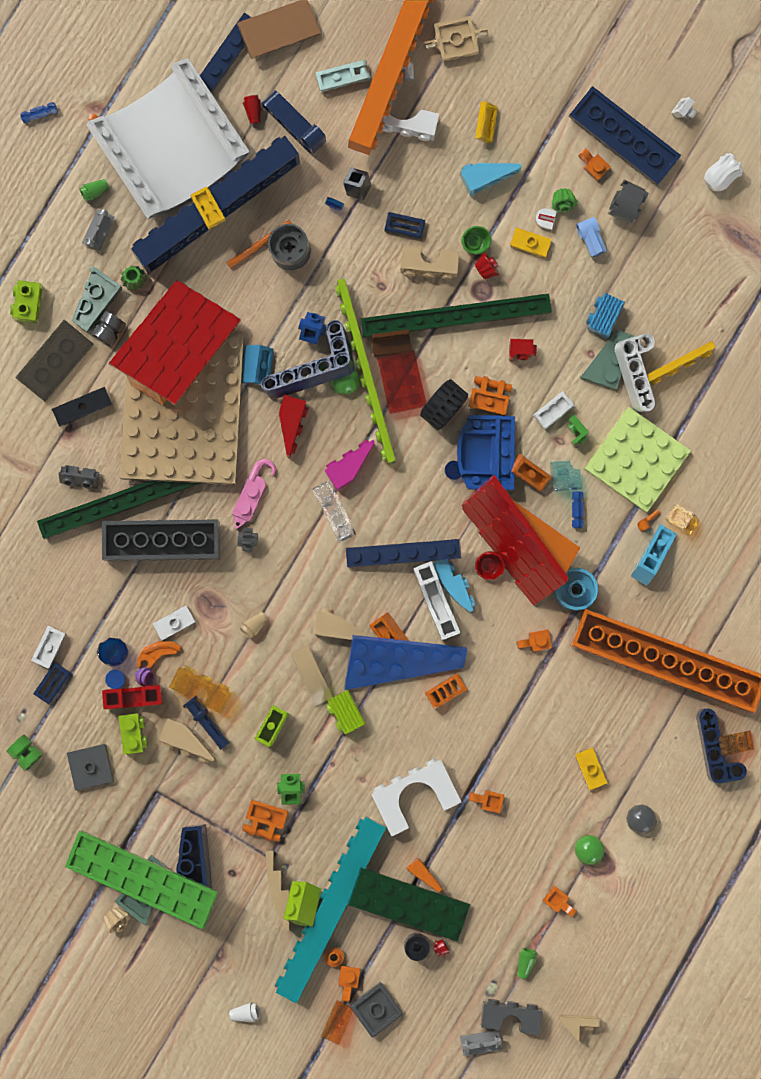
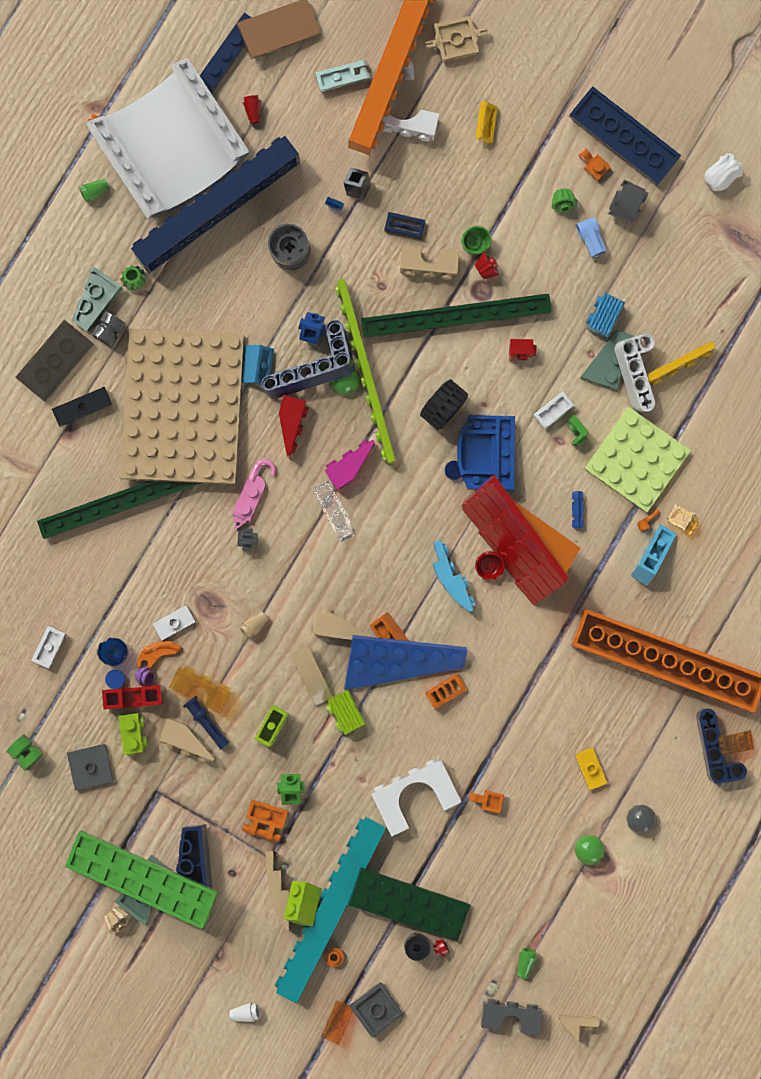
lime brick [10,280,43,324] -> none
blue axle [20,102,58,123] -> none
dark blue tile [33,662,71,705] -> none
dark grey hinge [58,465,100,489] -> none
light grey hinge [82,209,115,251] -> none
dark grey brick [102,519,220,561] -> none
red piece [109,280,241,405] -> none
yellow plate [190,186,226,229] -> none
orange bar [226,220,291,269] -> none
dark blue beam [261,90,326,155] -> none
orange plate [338,965,360,1001] -> none
dark blue plate [346,539,461,567] -> none
reddish brown panel [371,329,412,357] -> none
clear red plate [377,350,426,415] -> none
orange slope [406,858,442,892] -> none
white arch [413,561,460,641] -> none
medium azure slope [460,163,522,196] -> none
light grey hinge [460,1030,502,1056] -> none
orange plate [468,376,512,416] -> none
yellow plate [510,227,552,258] -> none
orange slope [511,454,552,492] -> none
orange plate [516,629,552,652] -> none
white tile [535,208,557,230] -> none
orange plate [542,886,577,917] -> none
clear light blue brick [550,461,582,491] -> none
medium azure wheel [553,568,598,612] -> none
white tile [671,97,697,119] -> none

